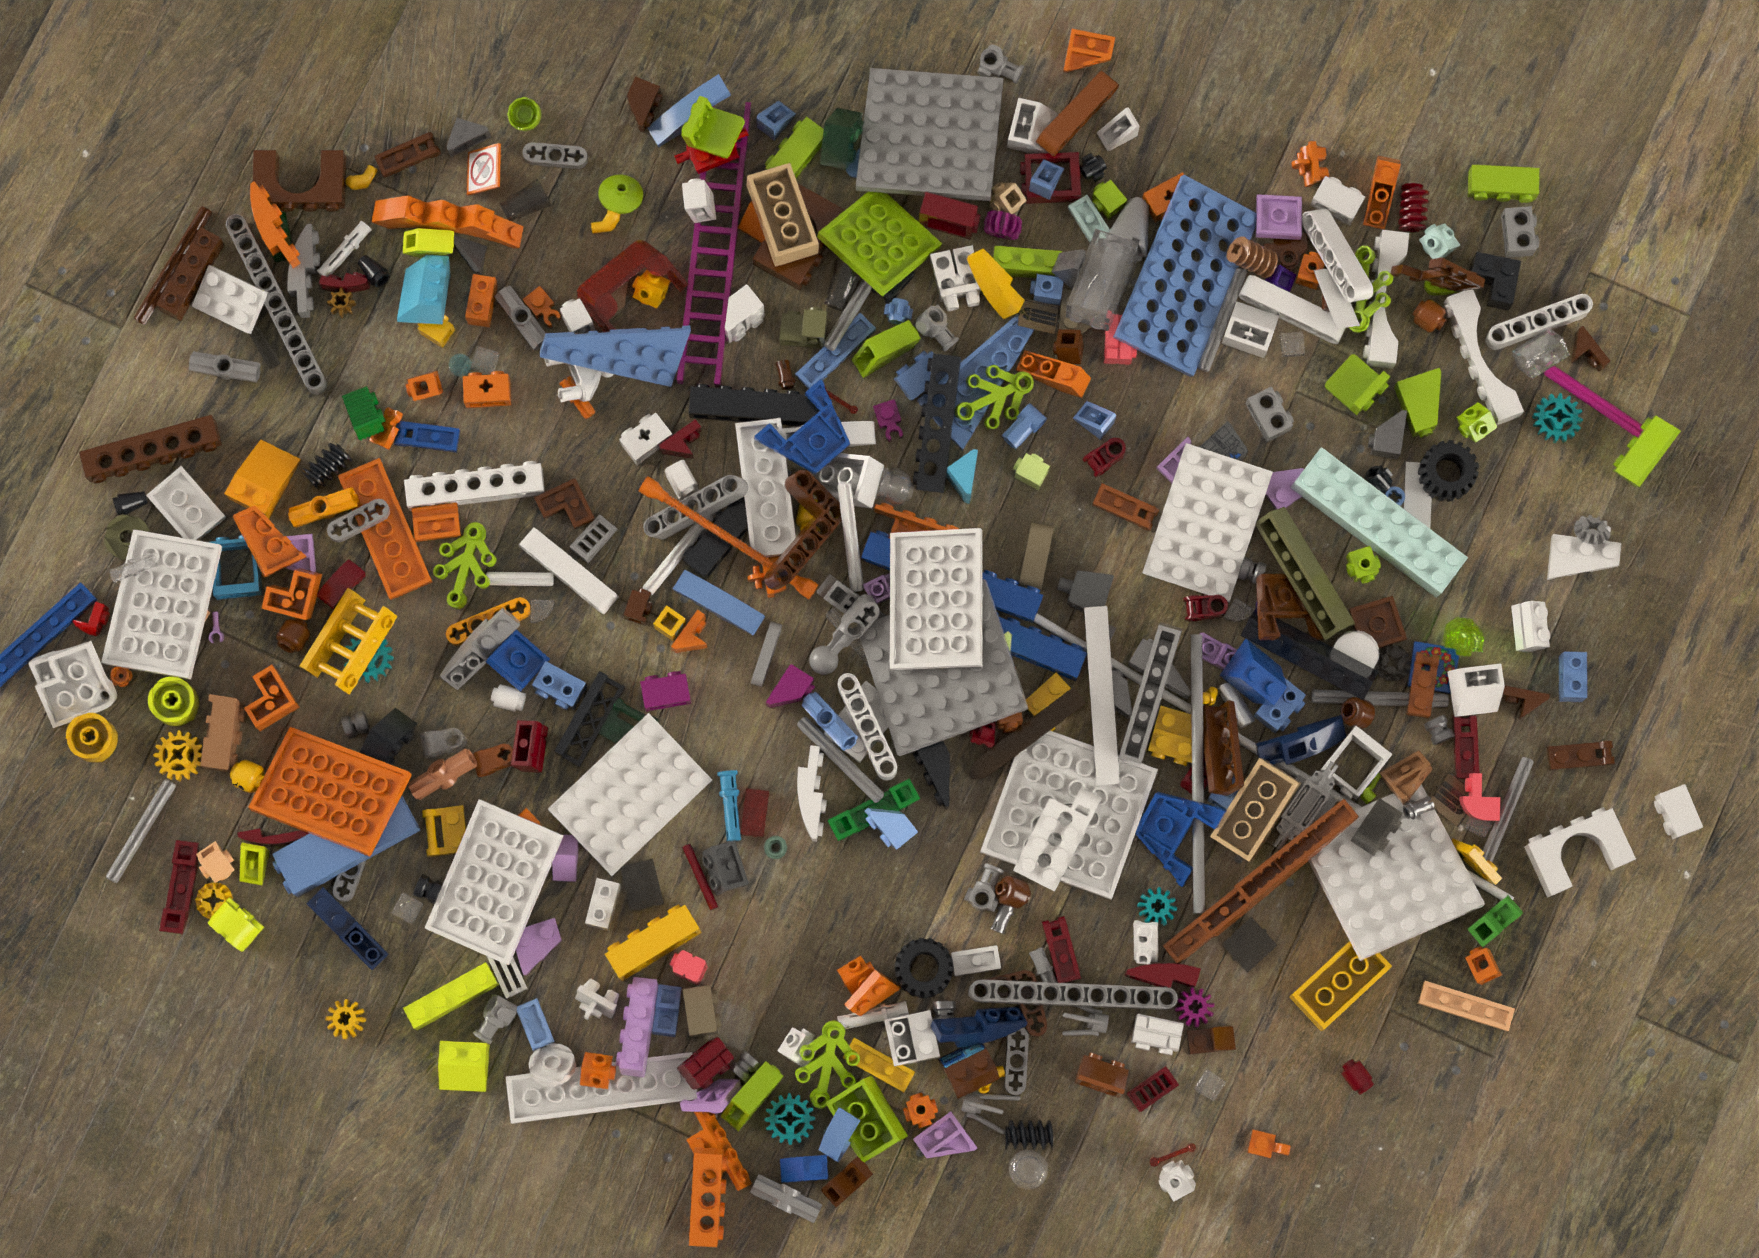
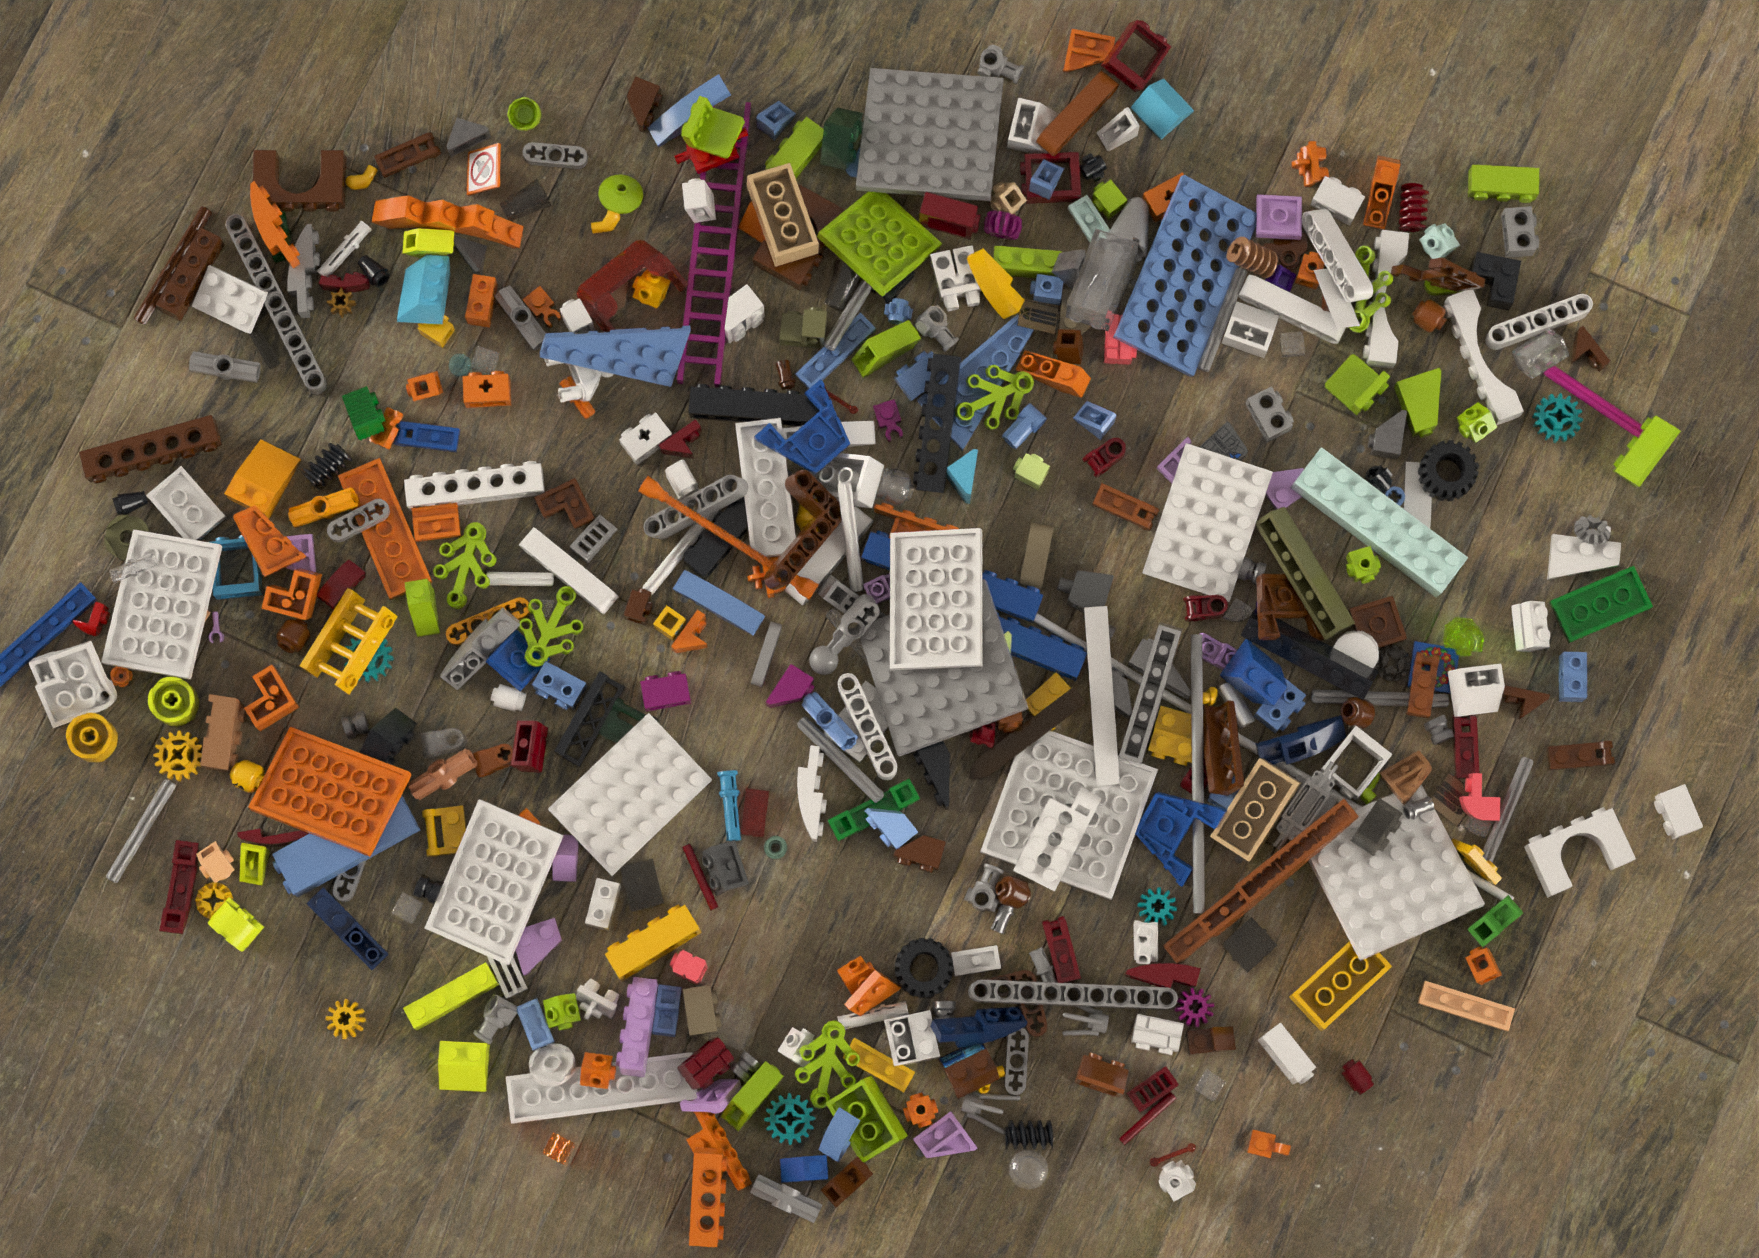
none -> lime slope [404,579,440,637]
none -> lime plant [518,586,583,667]
none -> clear orange brick [542,1132,576,1165]
none -> lime brick [543,993,581,1031]
none -> white beam [785,506,874,605]
none -> reddish brown slope [893,835,946,873]
none -> dark red window [1101,20,1172,92]
none -> dark red bar [1119,1092,1177,1146]
none -> medium azure slope [1131,79,1194,140]
none -> white window [1257,1023,1316,1085]
none -> green plate [1549,566,1653,644]

